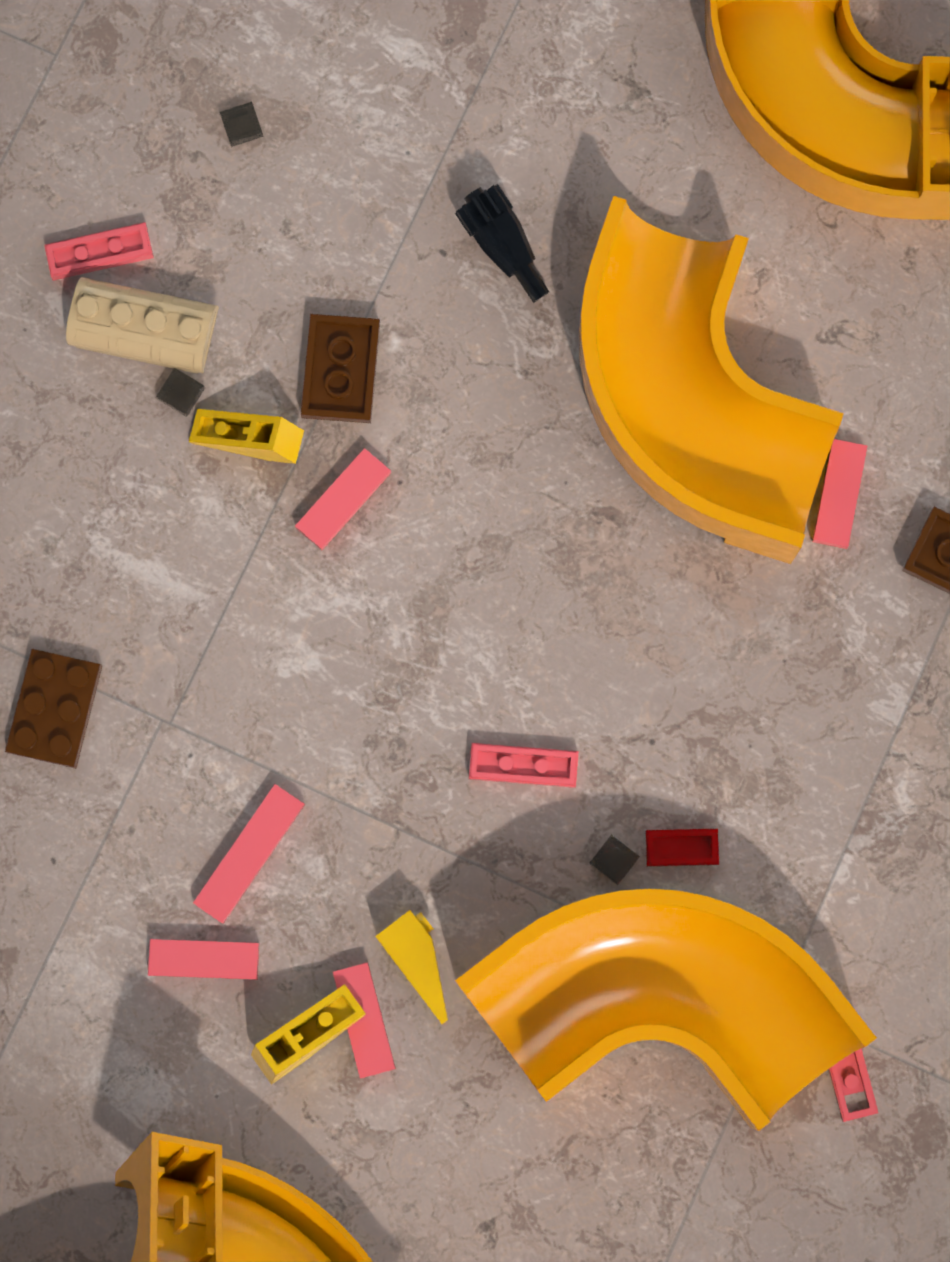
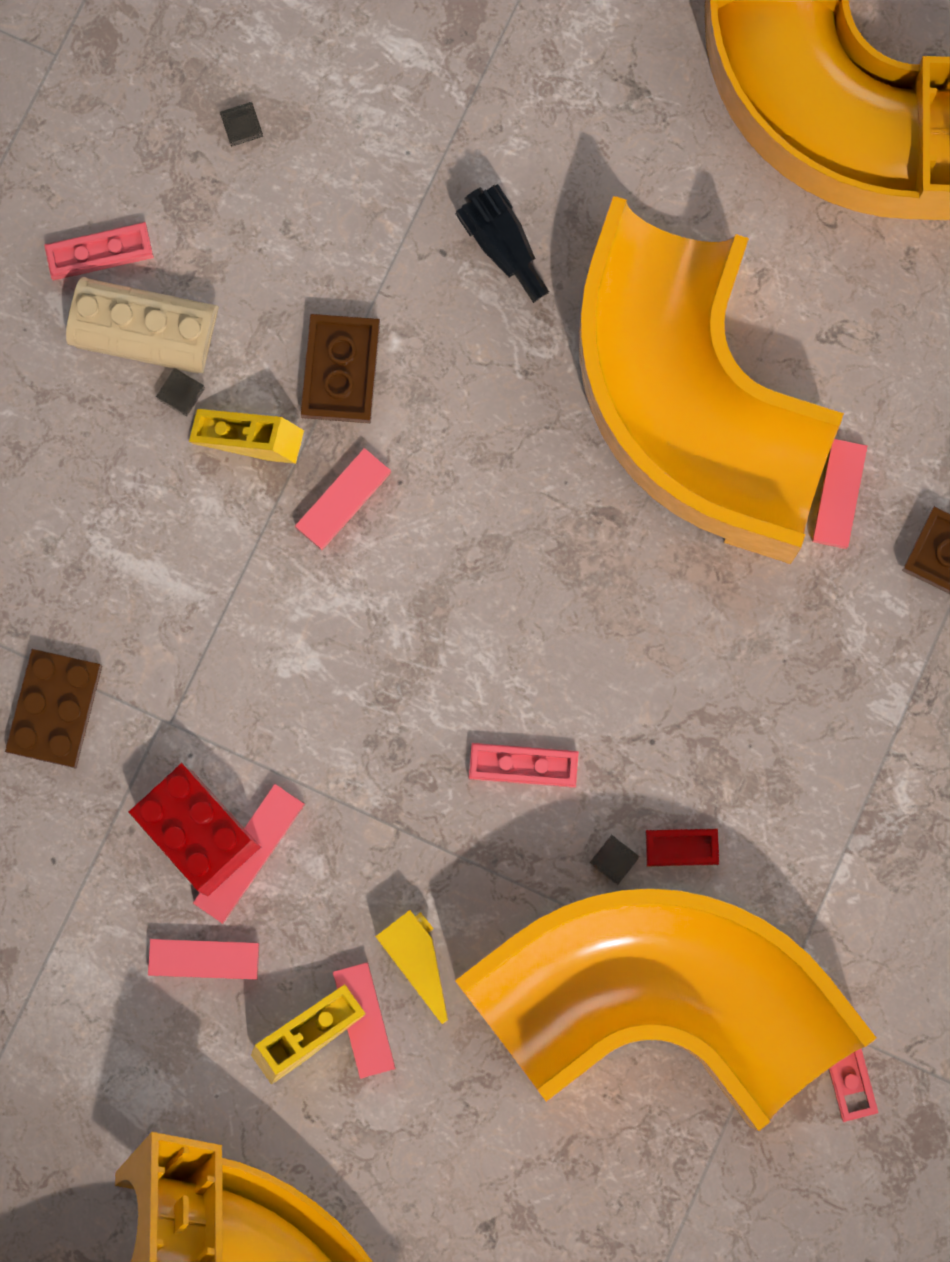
none -> red brick [128,762,261,896]

